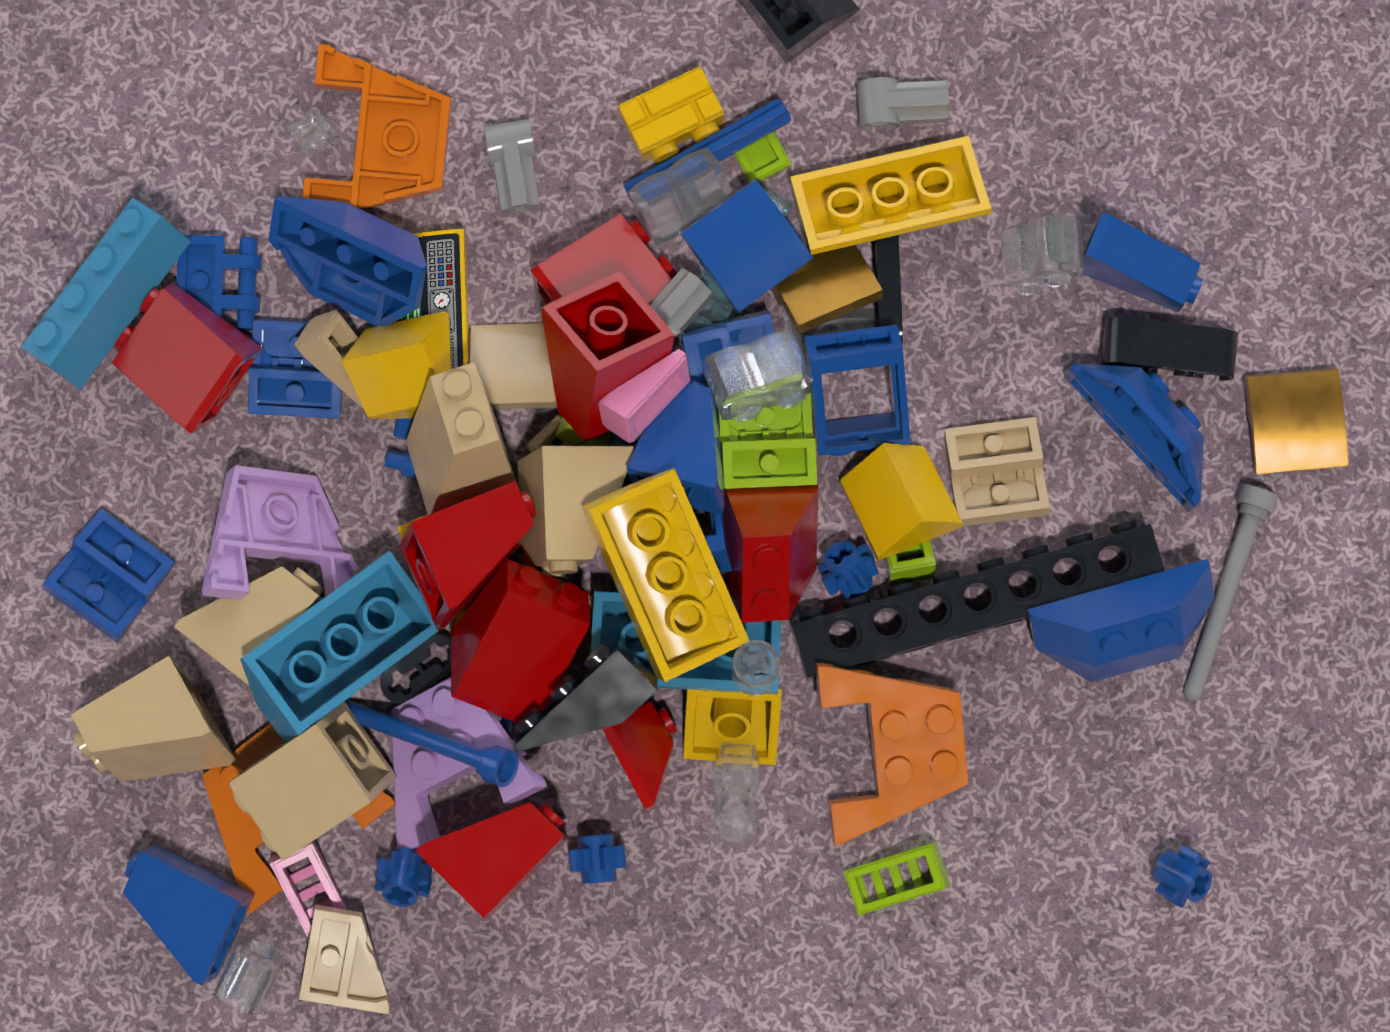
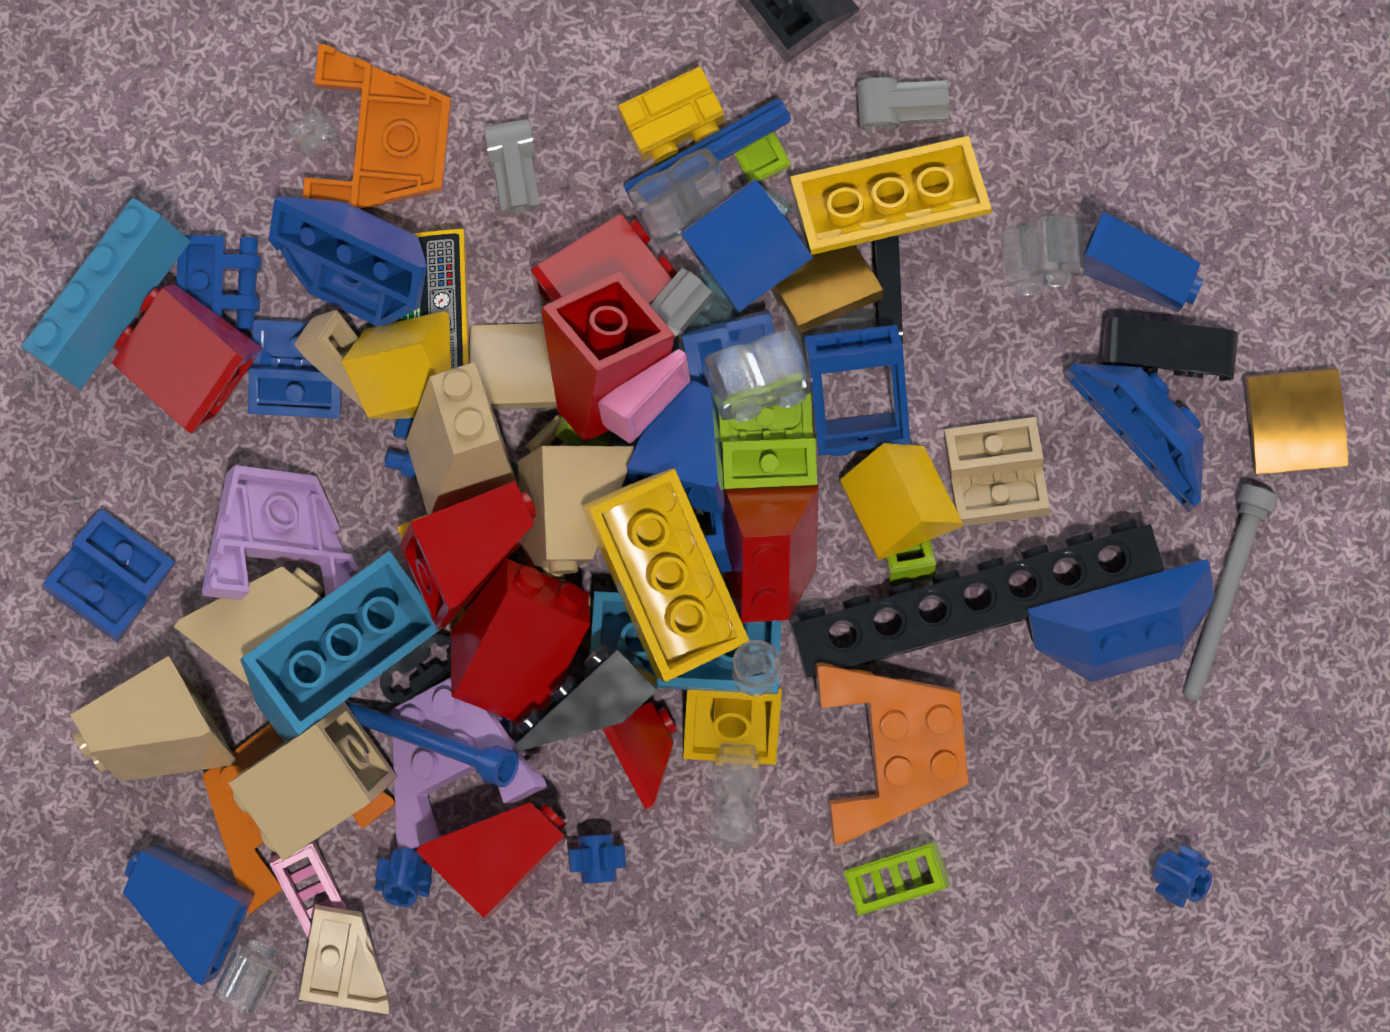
blue gear [817,541,879,598] -> none

